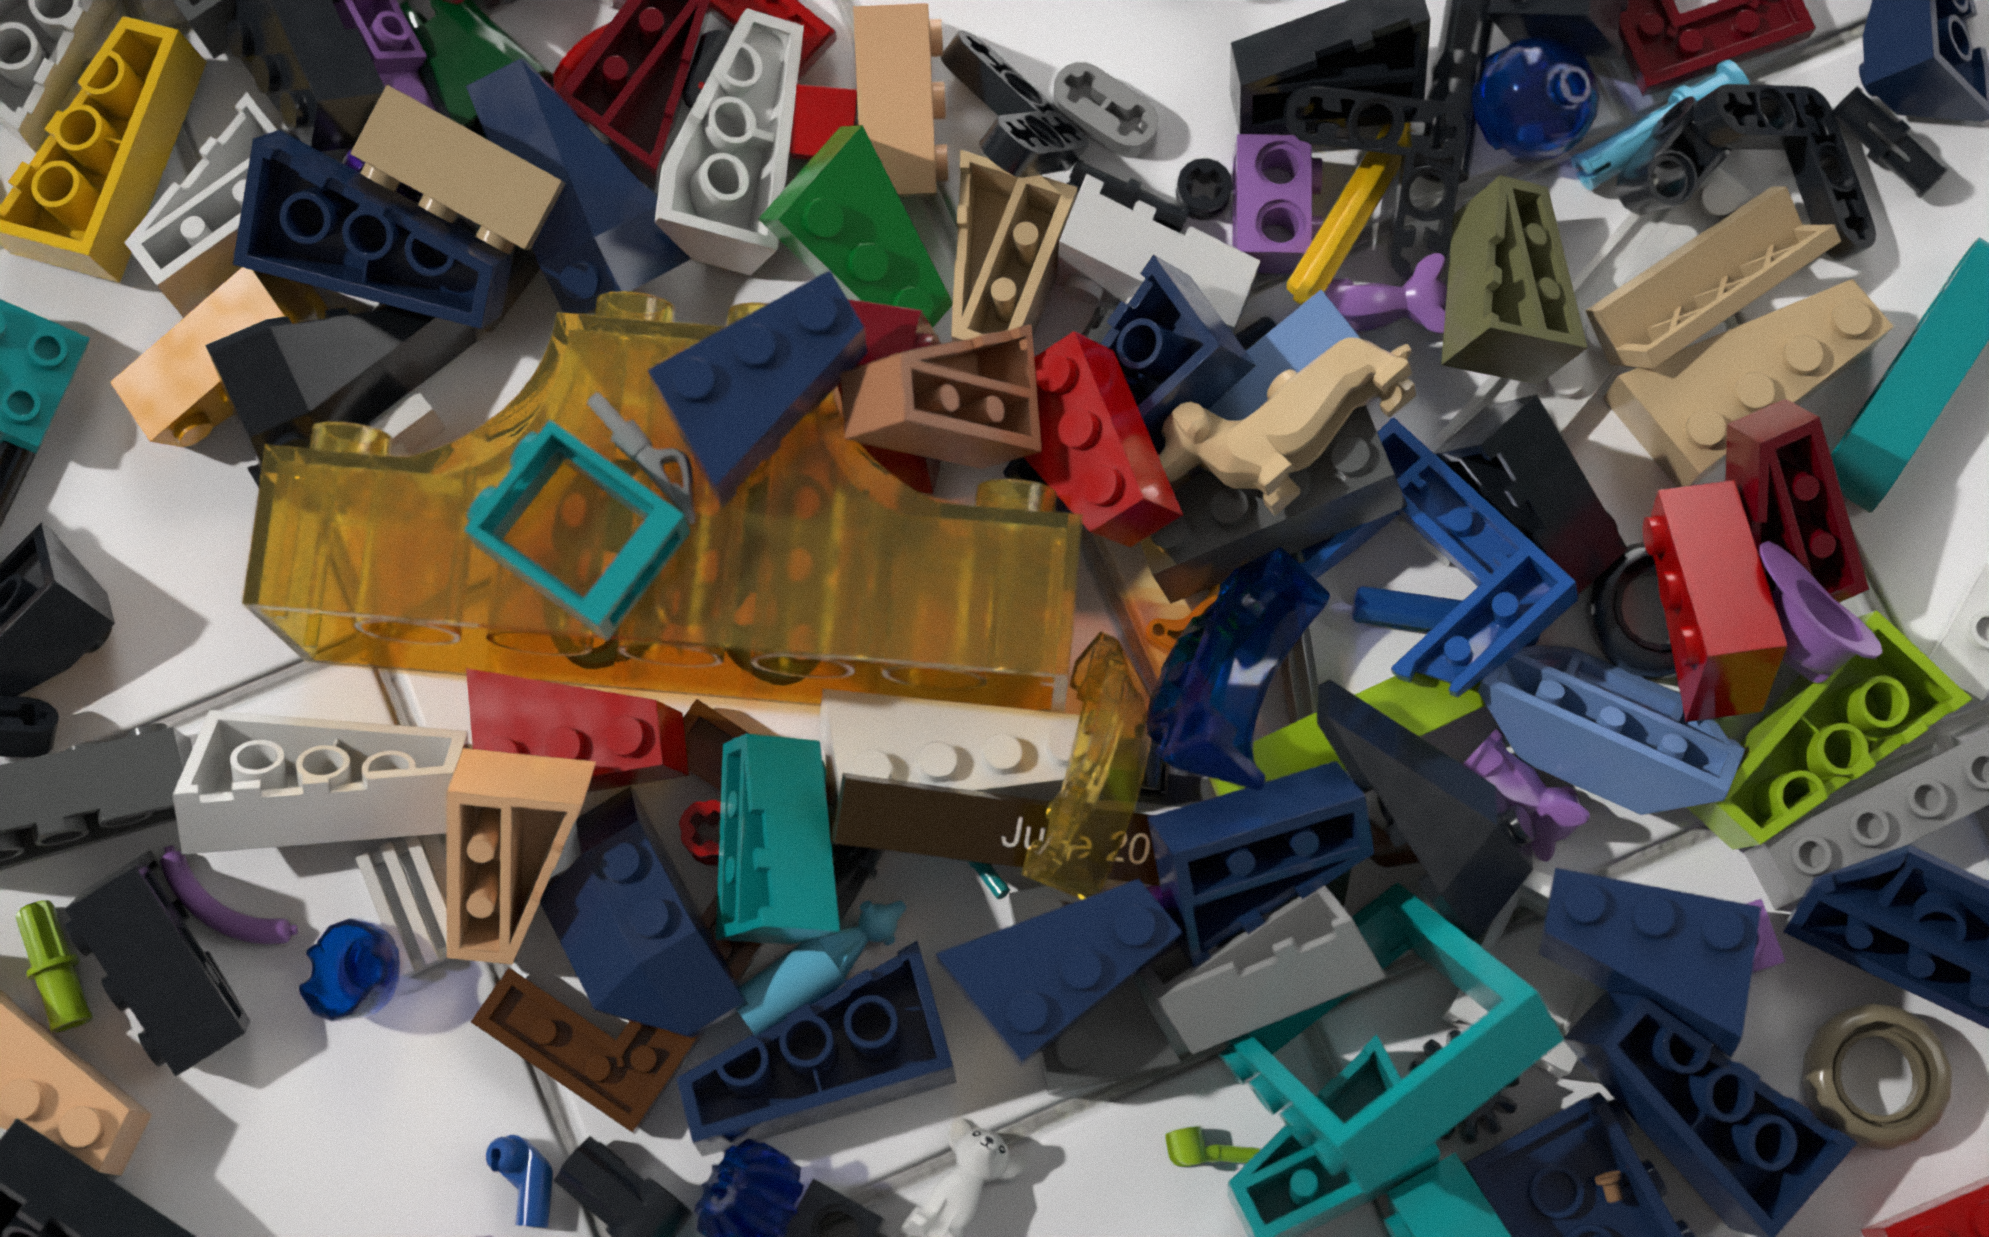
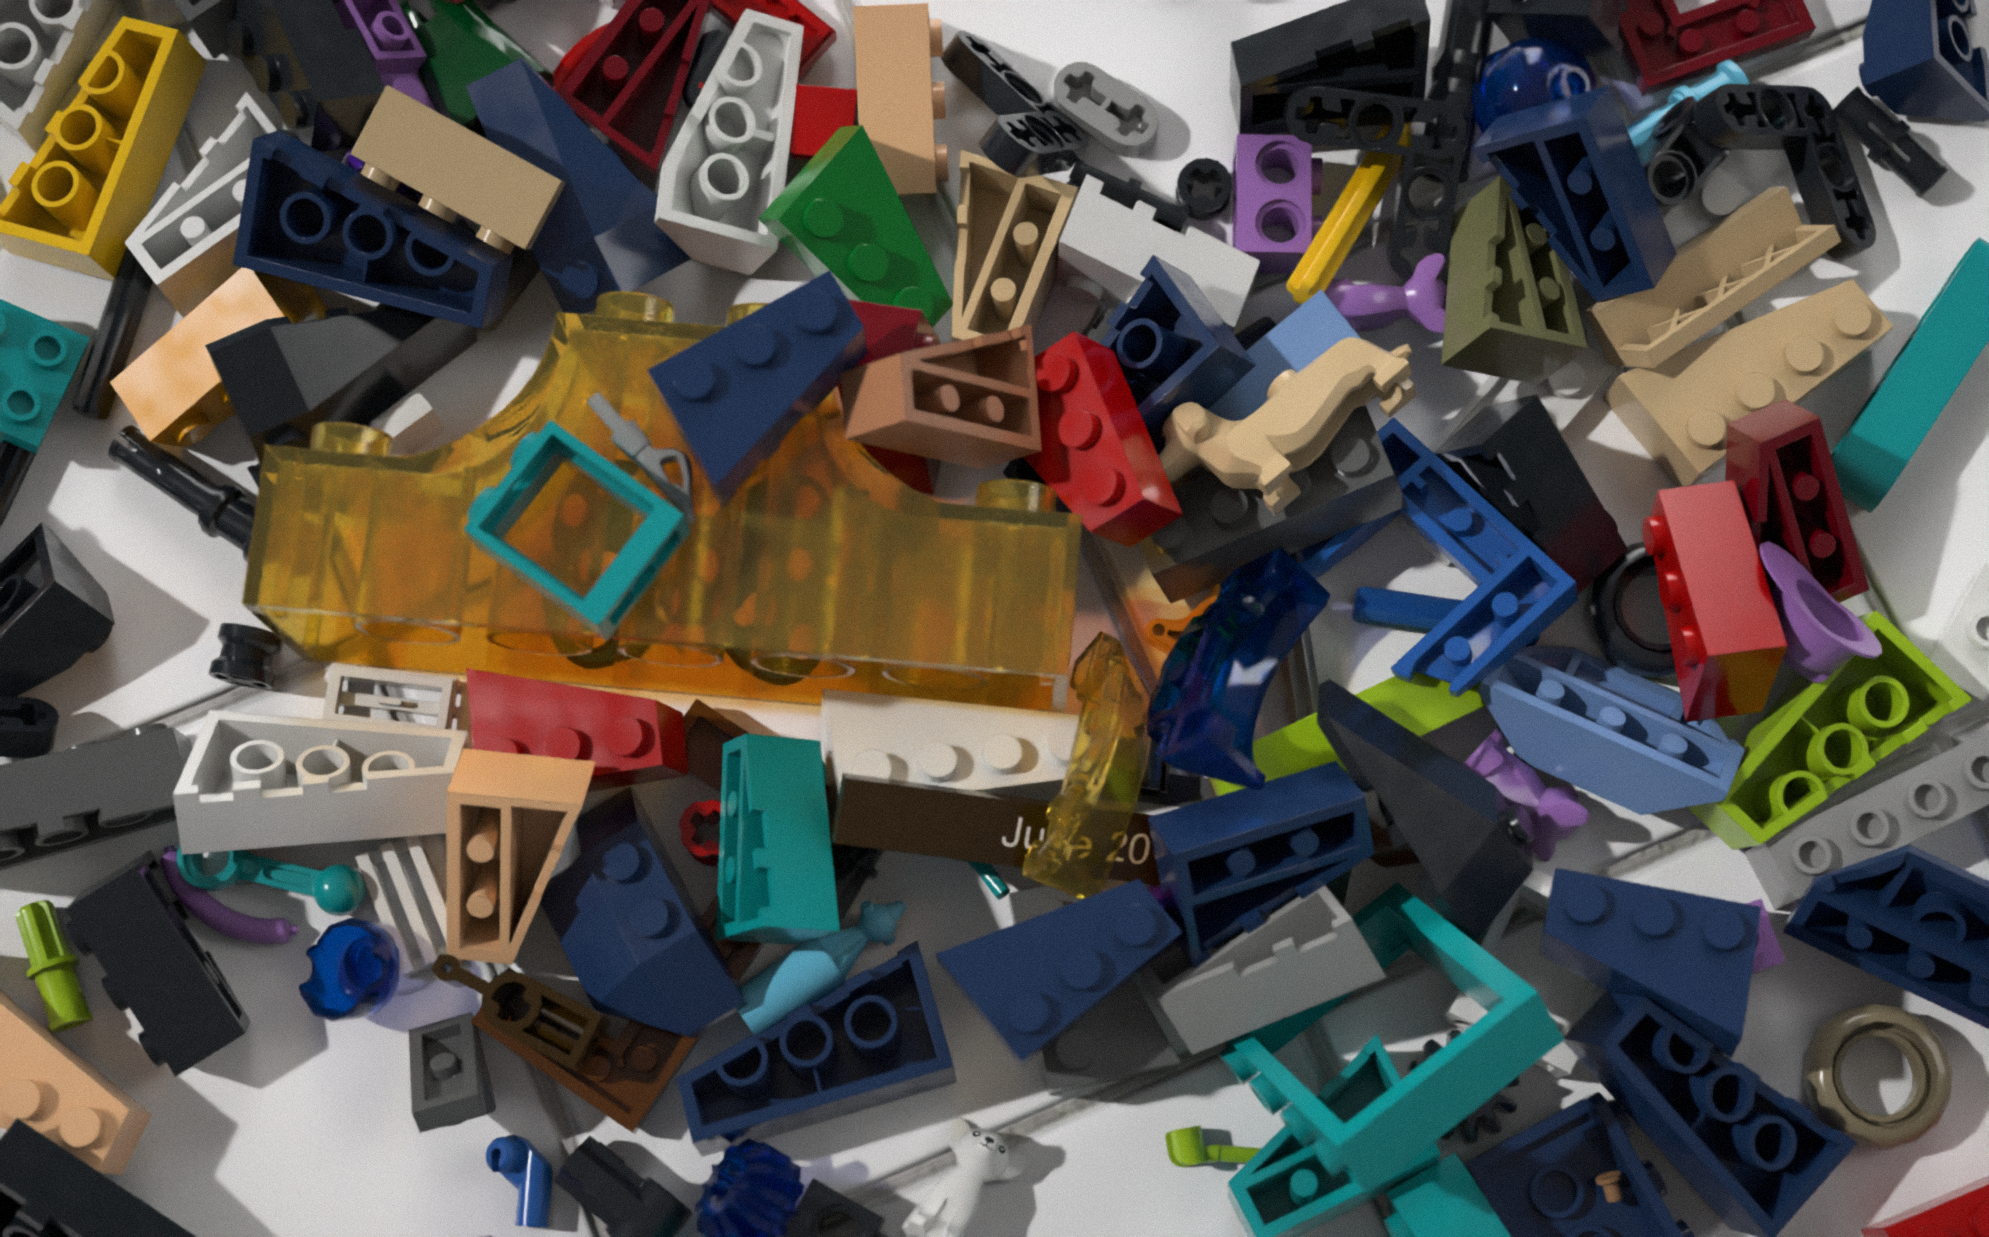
none -> black axle [72,247,153,421]
none -> black pin [108,425,288,567]
none -> teal piece [177,845,366,916]
none -> black wheel [208,623,284,689]
none -> white tile [322,663,462,729]
none -> dark grey slope [409,1012,496,1133]
none -> dark brown piece [431,954,611,1074]
none -> dark blue wedge [1471,85,1676,302]

